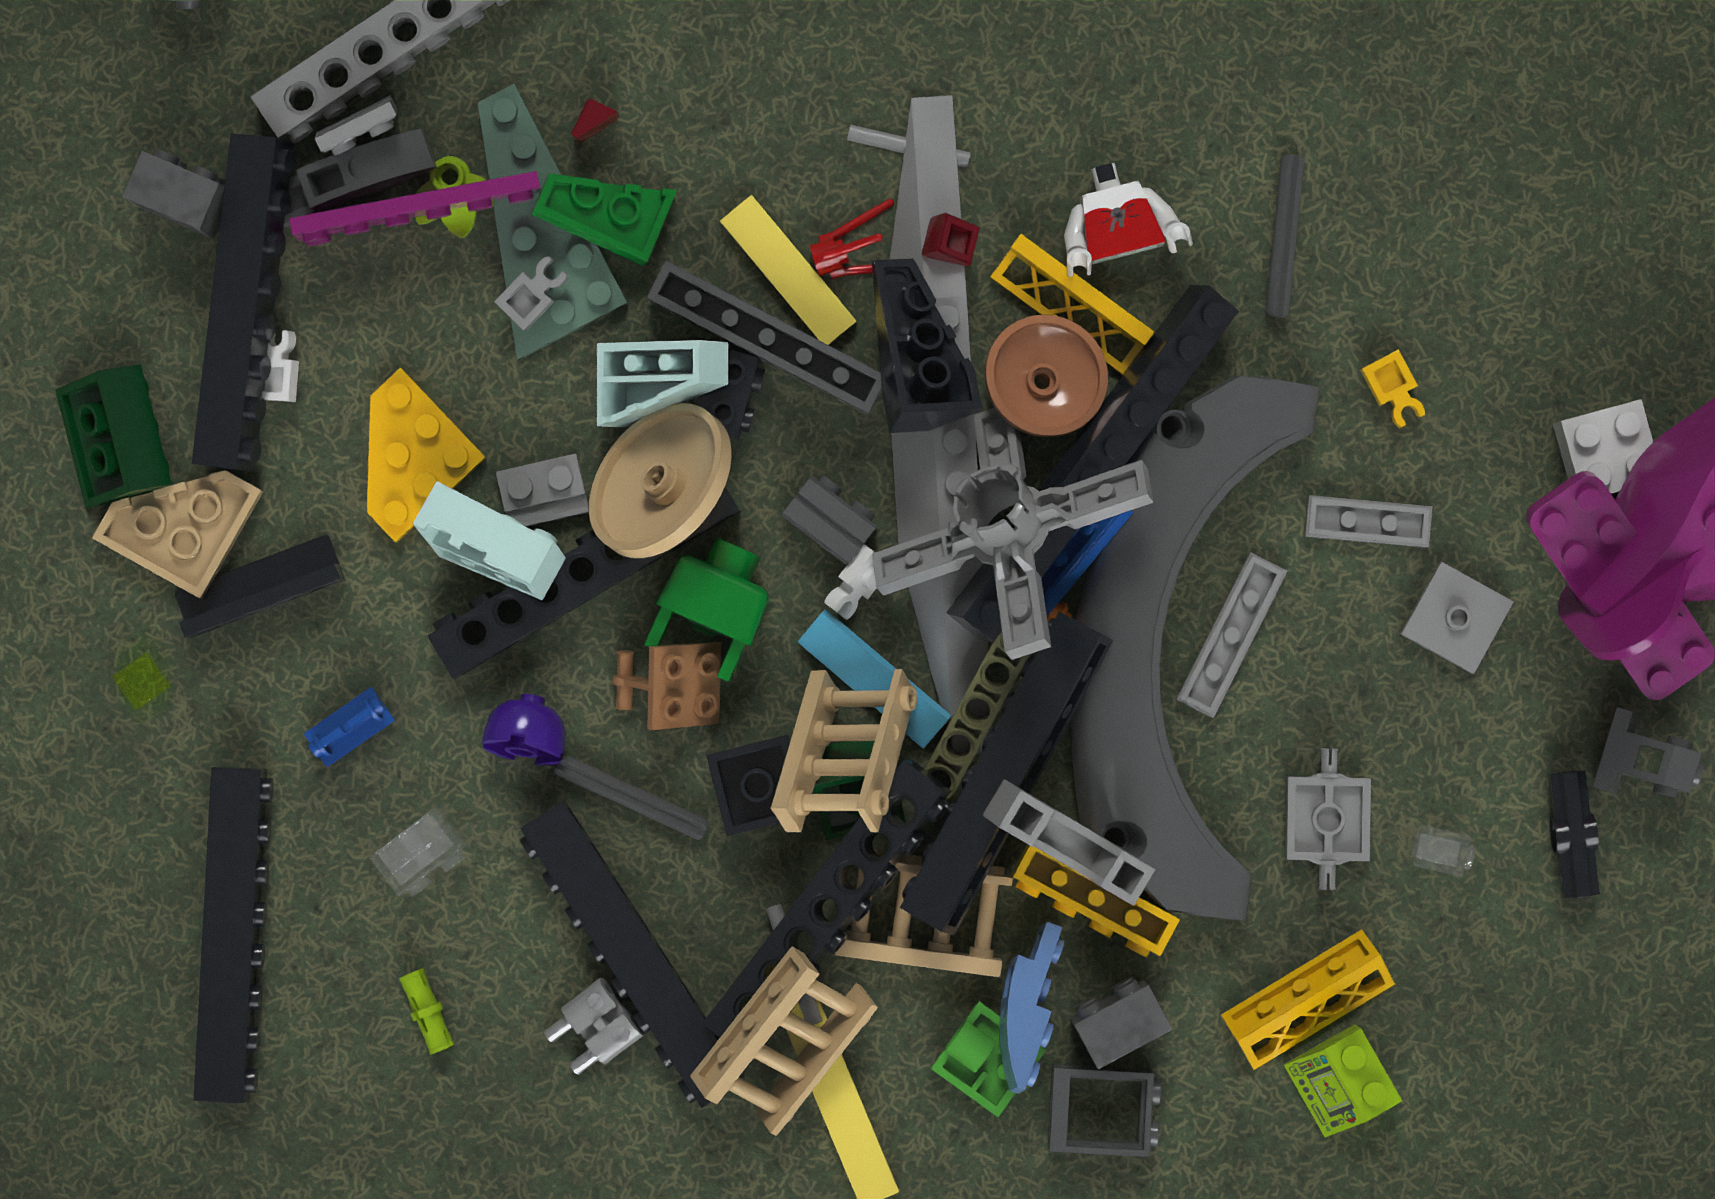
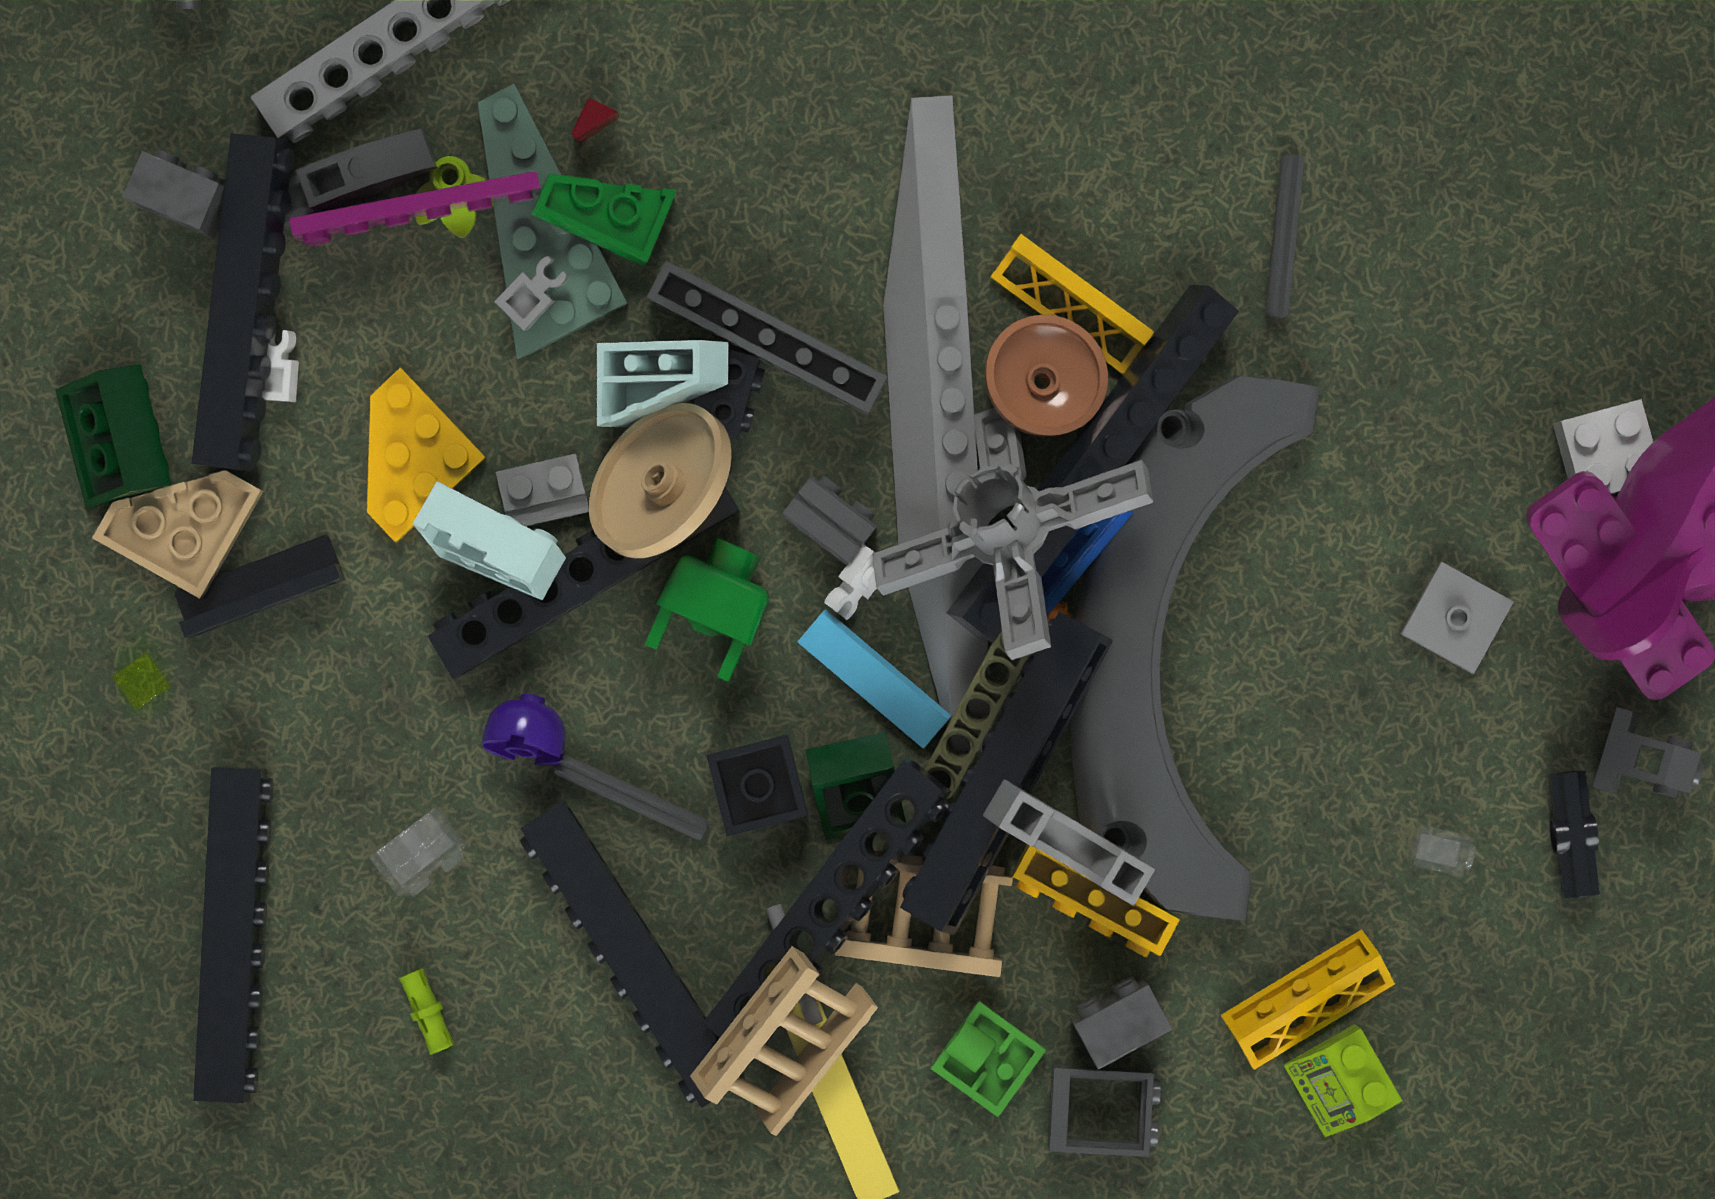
blue hinge [304,687,395,767] -> none
light grey tile [315,95,397,156] -> none
light grey piece [544,977,645,1075] -> none
medium nougat plate [613,641,721,730] -> none
light yellow tile [720,195,857,345] -> none
tan fence [771,669,917,832] -> none
red plant [810,199,894,280] -> none
light grey bar [847,125,971,168] -> none
black wedge [872,258,982,433] -> none
dark red slope [922,213,980,267] -> none
medium blue slope [999,922,1064,1094] -> none
torso [1064,163,1193,277] -> none
light grey tile [1176,552,1287,718] -> none
light grey plate [1285,748,1371,890] -> none
light grey tile [1304,495,1433,548] -> none
yellow plate [1360,349,1425,428] -> none

